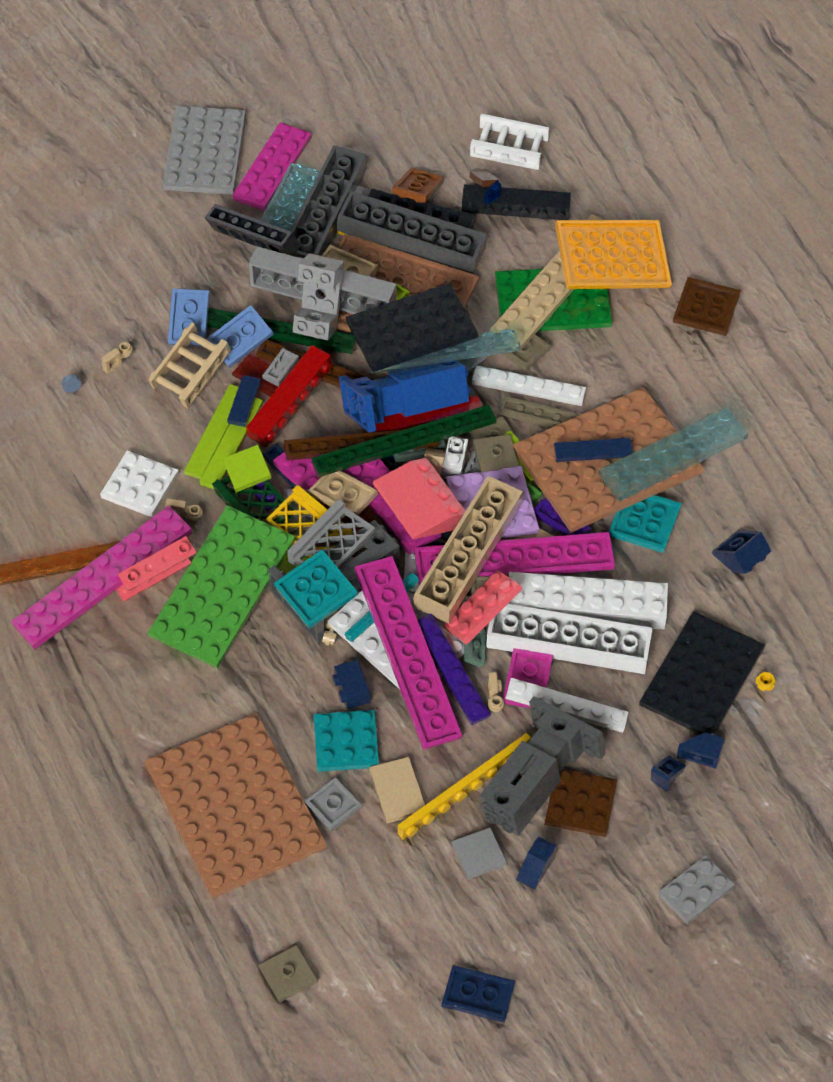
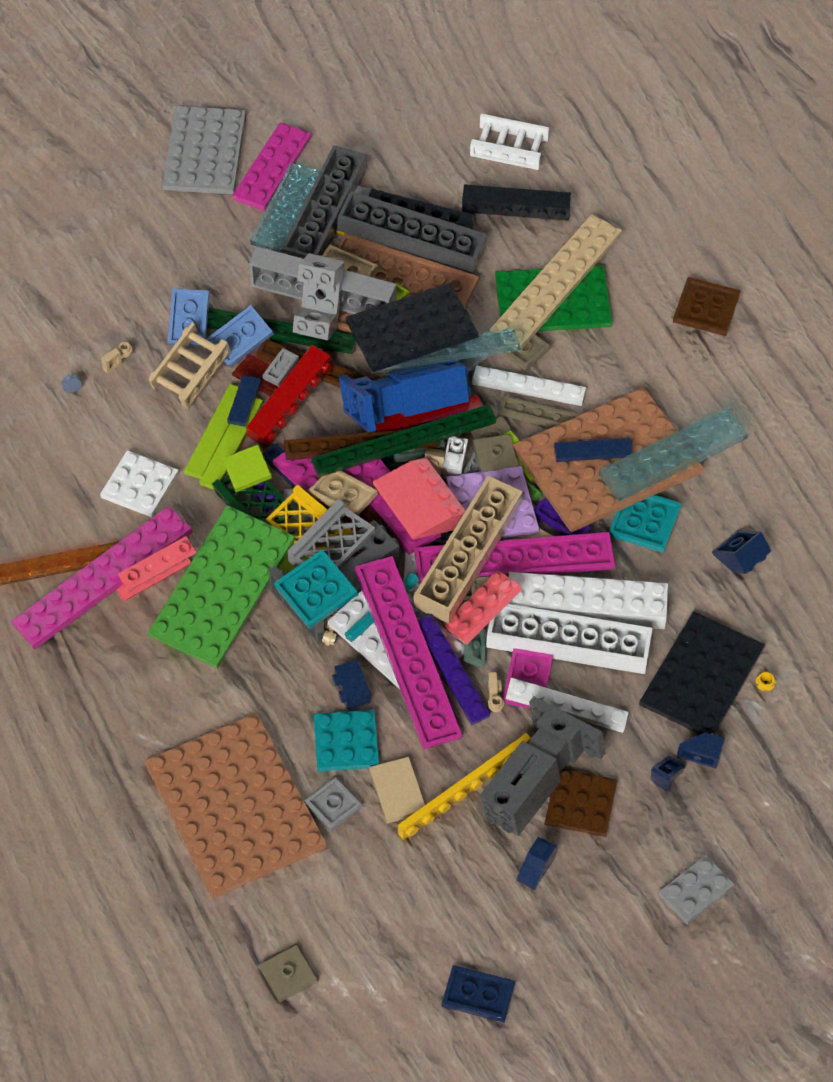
tan plate [165,499,203,521] -> none
black brick [205,204,301,256] -> none
dark orange plate [392,167,444,203] -> none
light grey tile [452,828,507,880] -> none
reddish brown tile [469,171,499,187] -> none
clear blue tile [483,180,501,205] -> none
light orange plate [555,220,672,289] -> none

